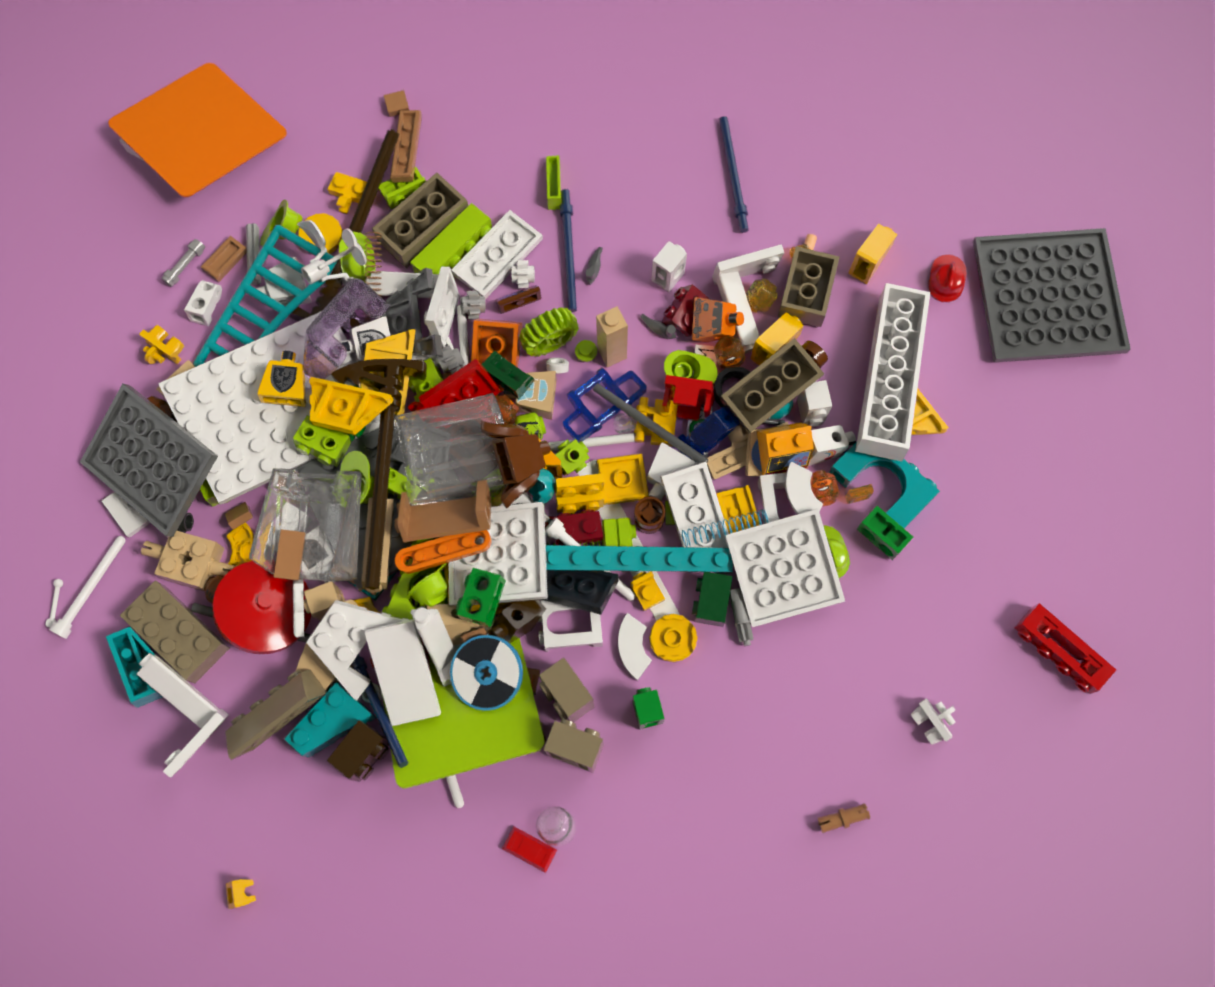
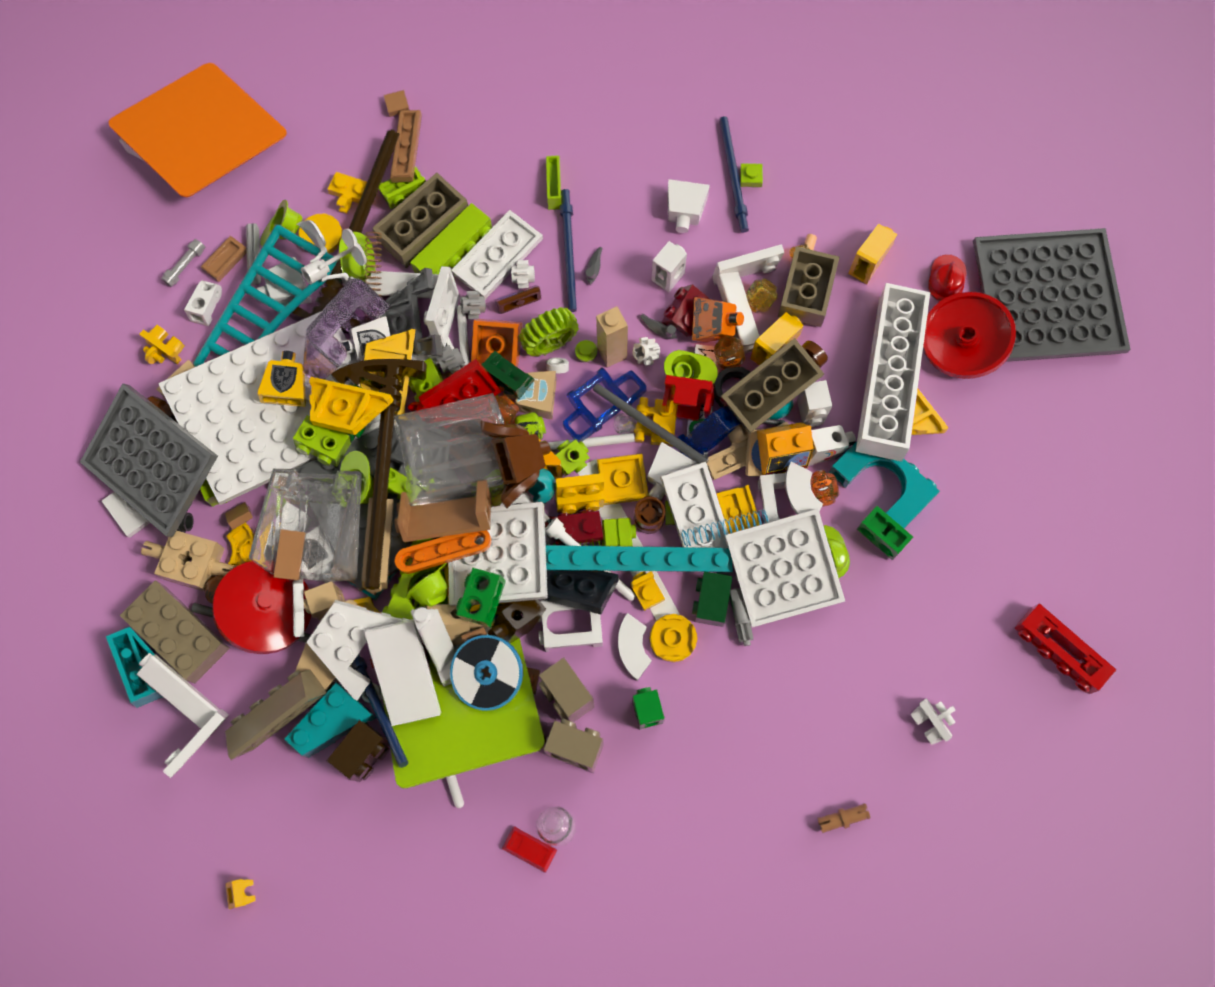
white hinge [46,579,63,628] -> none
white piece [49,536,126,639] -> none
clear yellow tile [845,484,874,504] -> none
none -> white gear [633,337,660,366]
none -> white torso [667,179,710,233]
none -> lime plate [740,163,763,187]
none -> red dish [923,292,1016,379]

